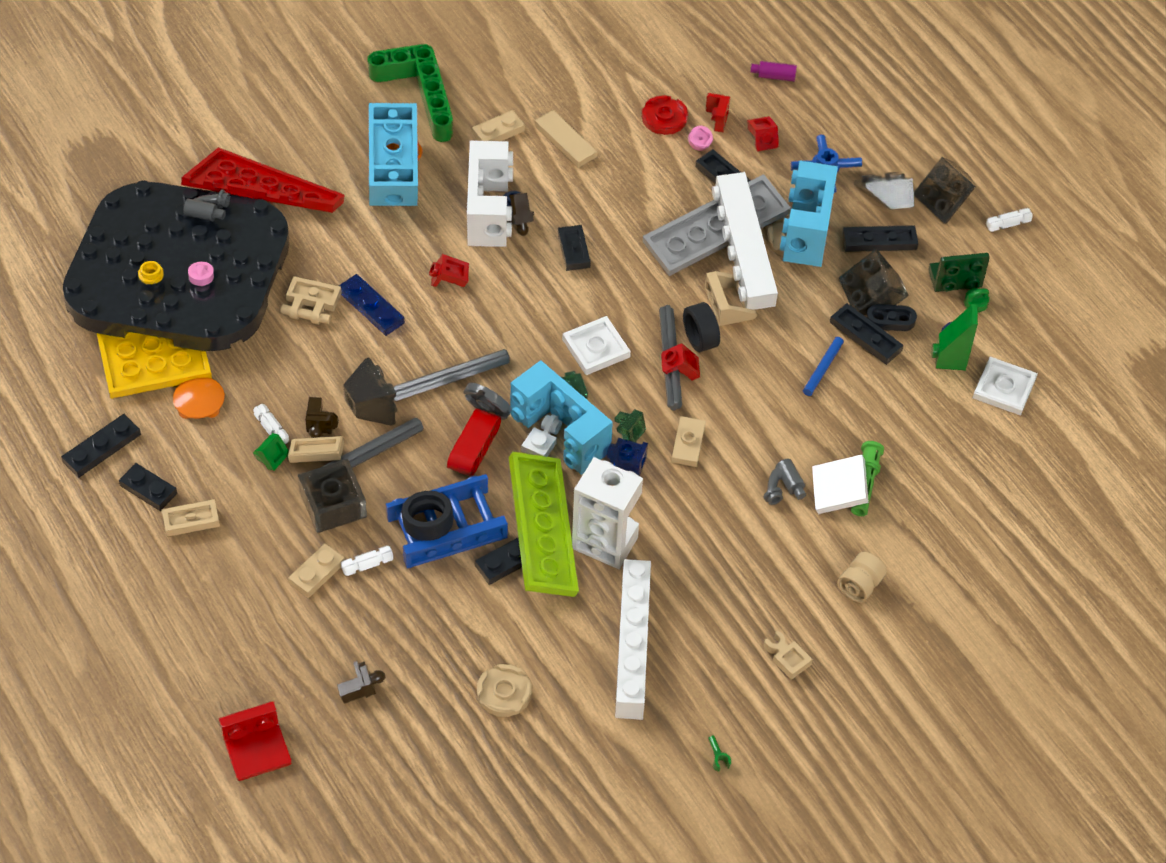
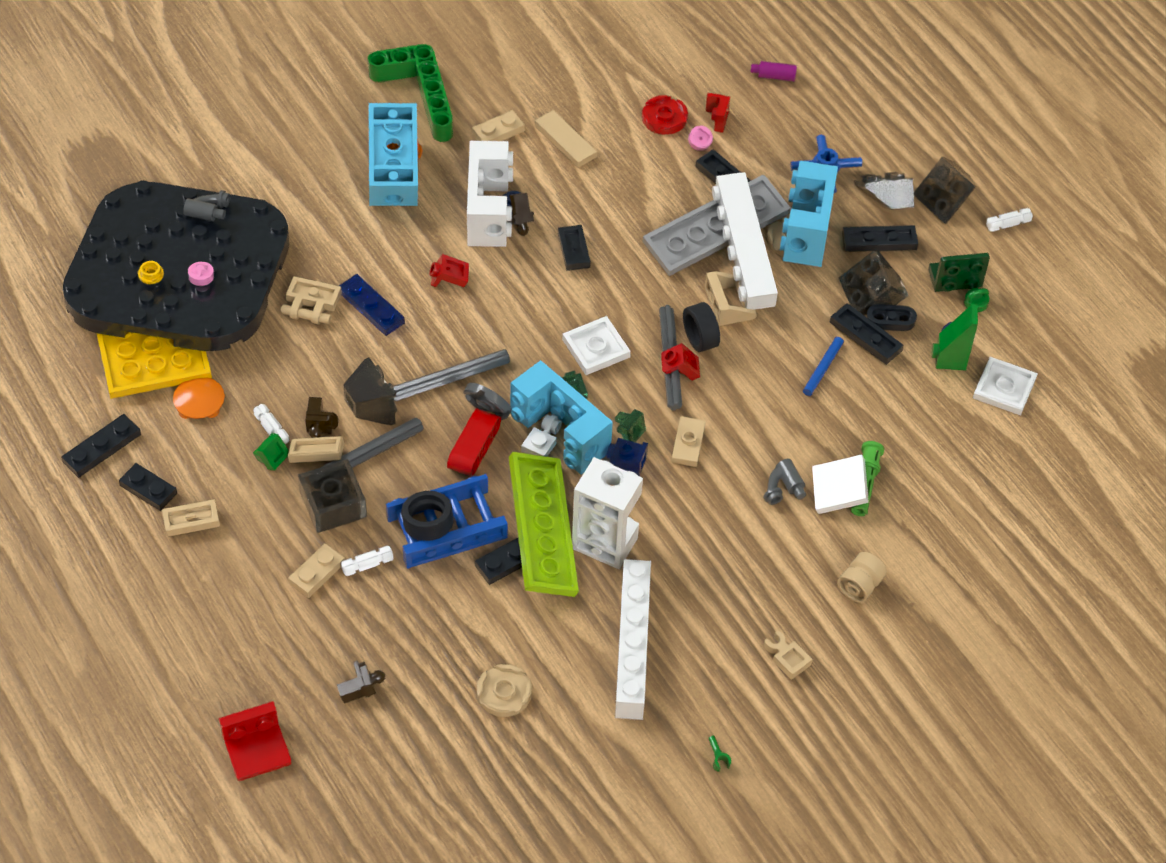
red wing [181,147,345,213] -> none
red bracket [747,116,779,151] -> none

